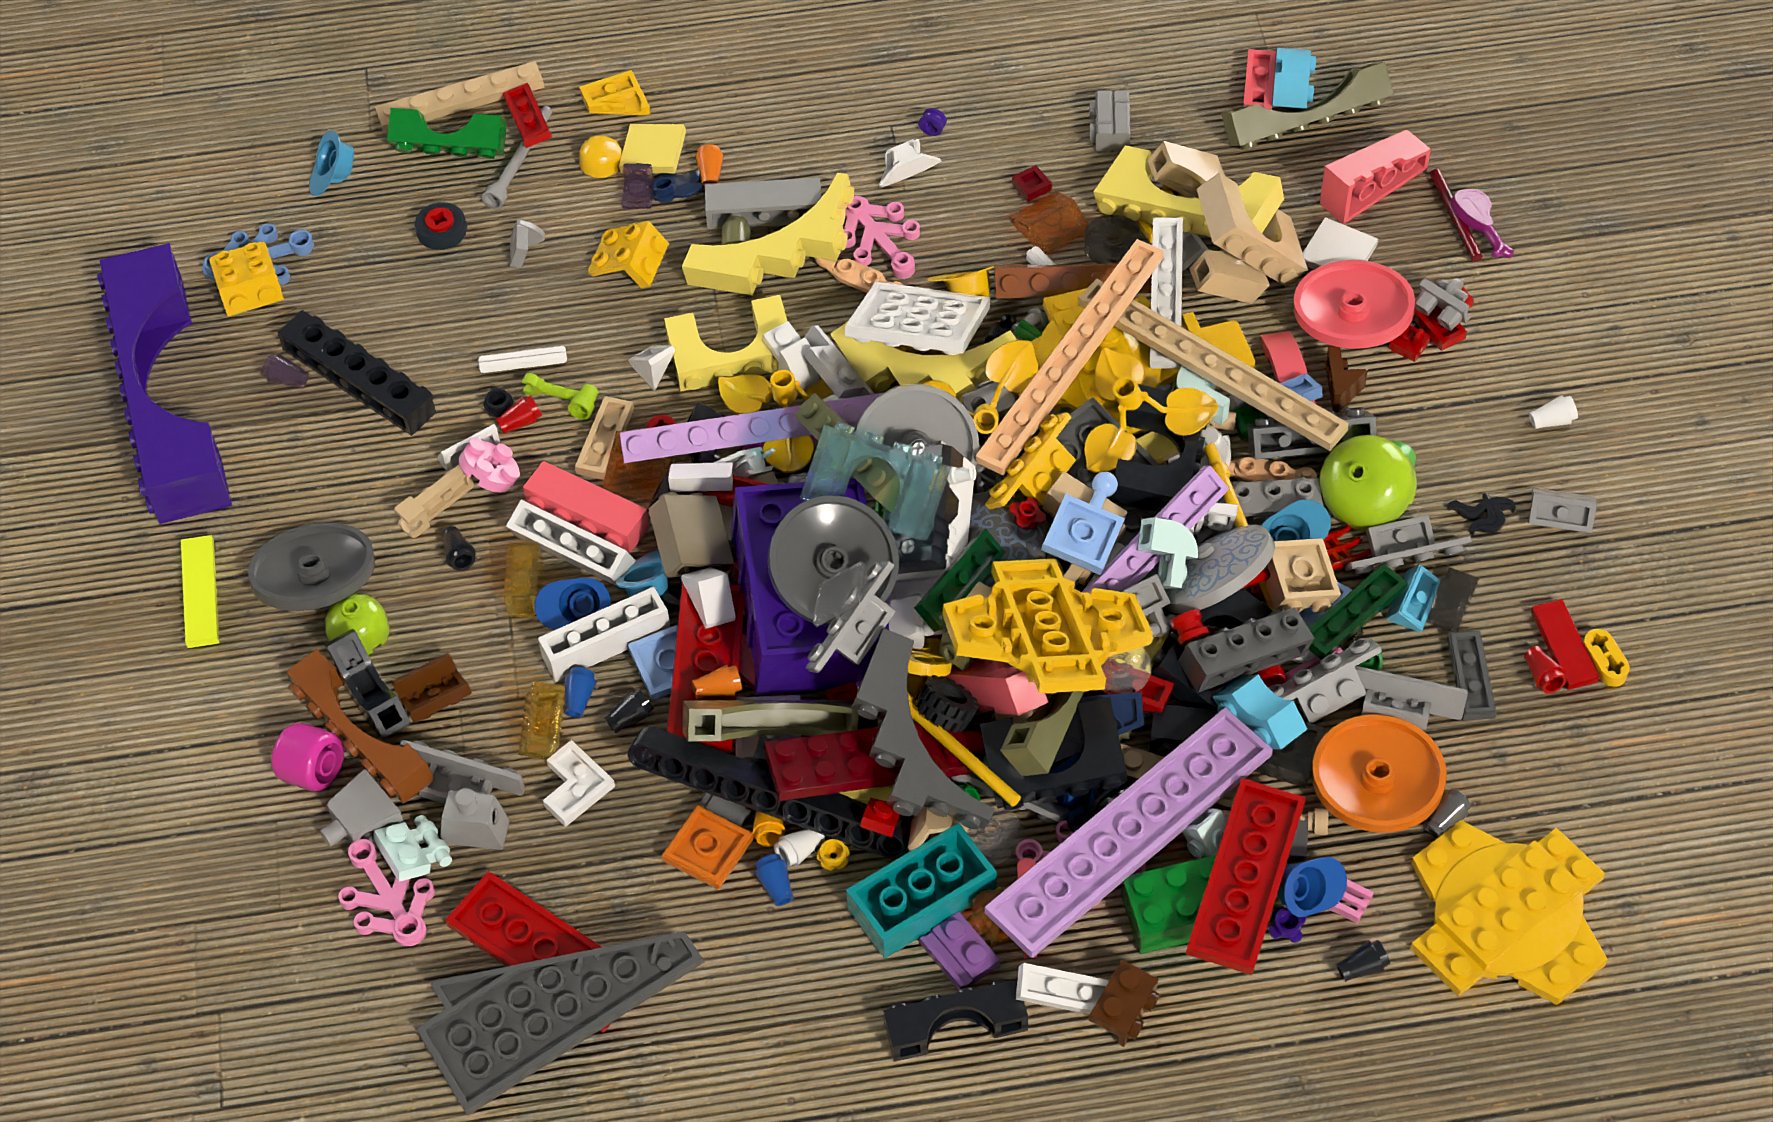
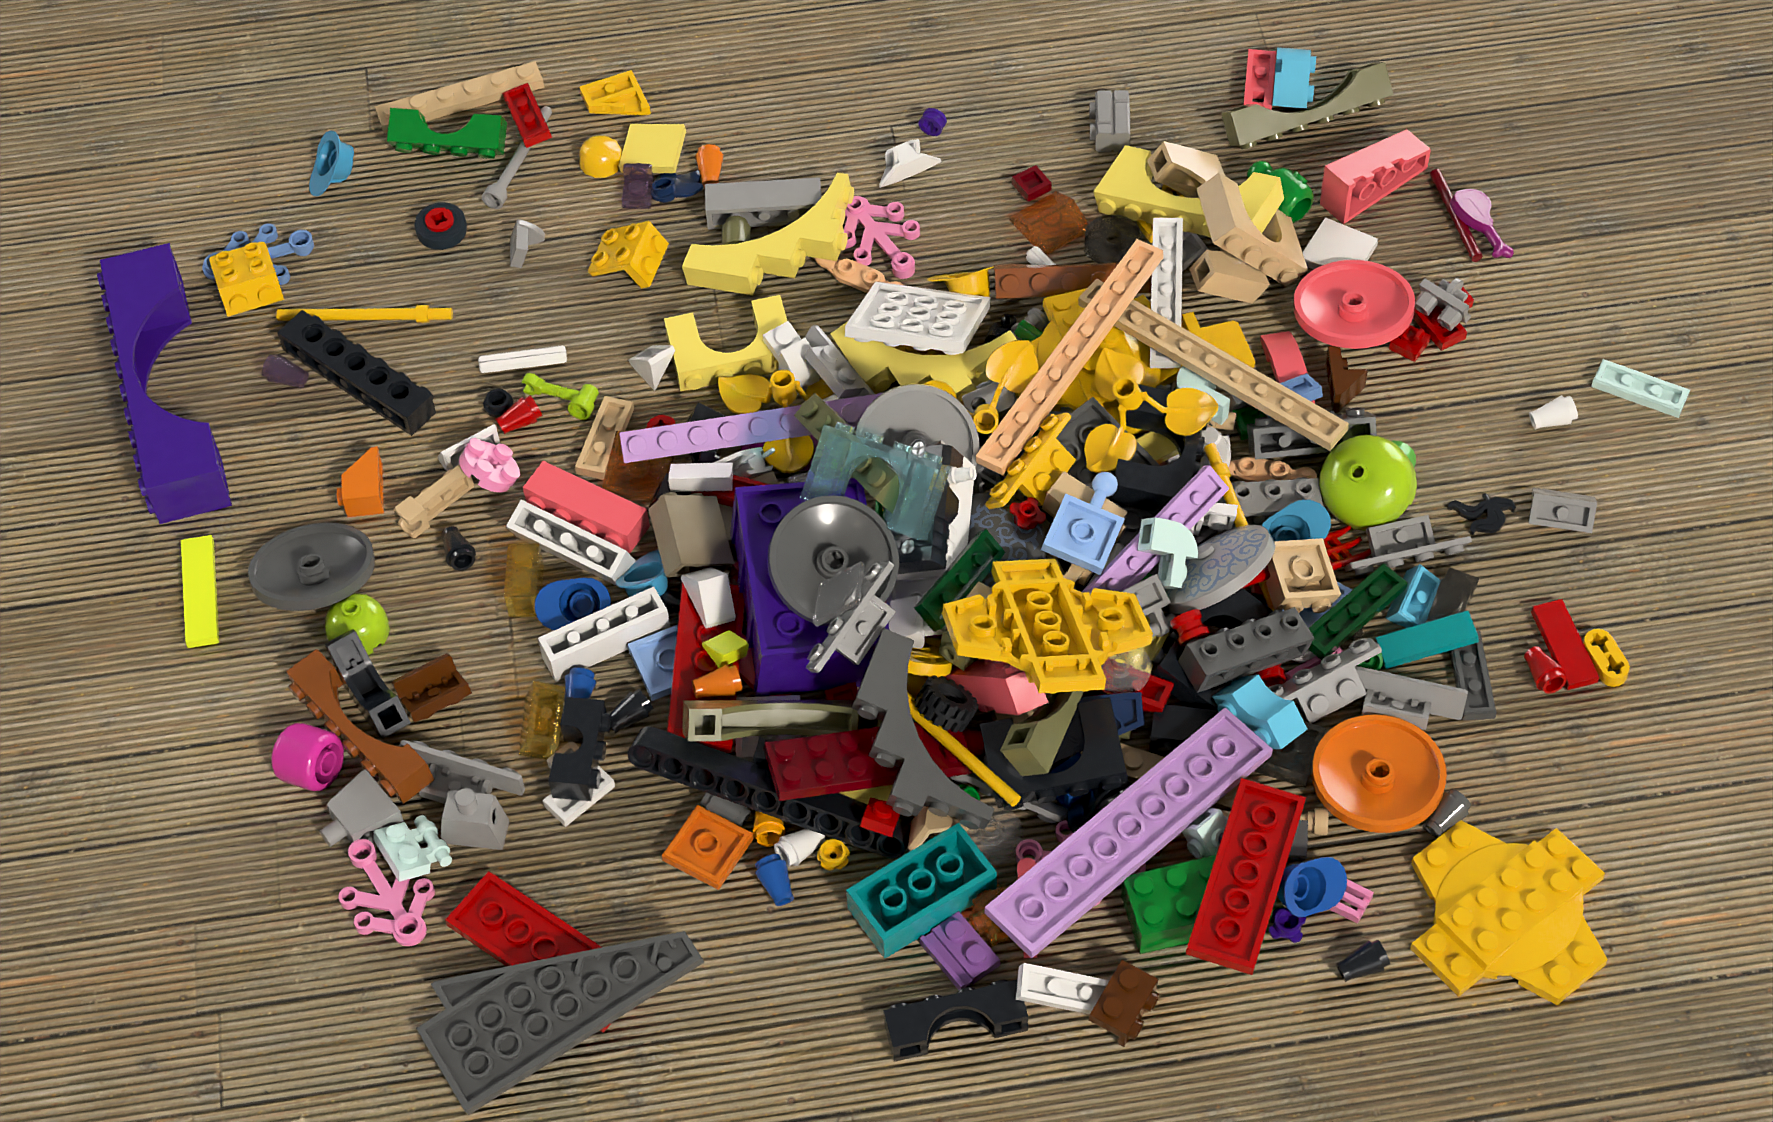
none -> yellow bar [276,305,453,323]
none -> orange slope [337,446,384,517]
none -> black arch [548,697,612,801]
none -> neon yellow slope [702,630,749,668]
none -> green piece [1247,161,1314,223]
none -> teal tile [1376,610,1479,669]
none -> light aqua tile [1591,359,1690,418]

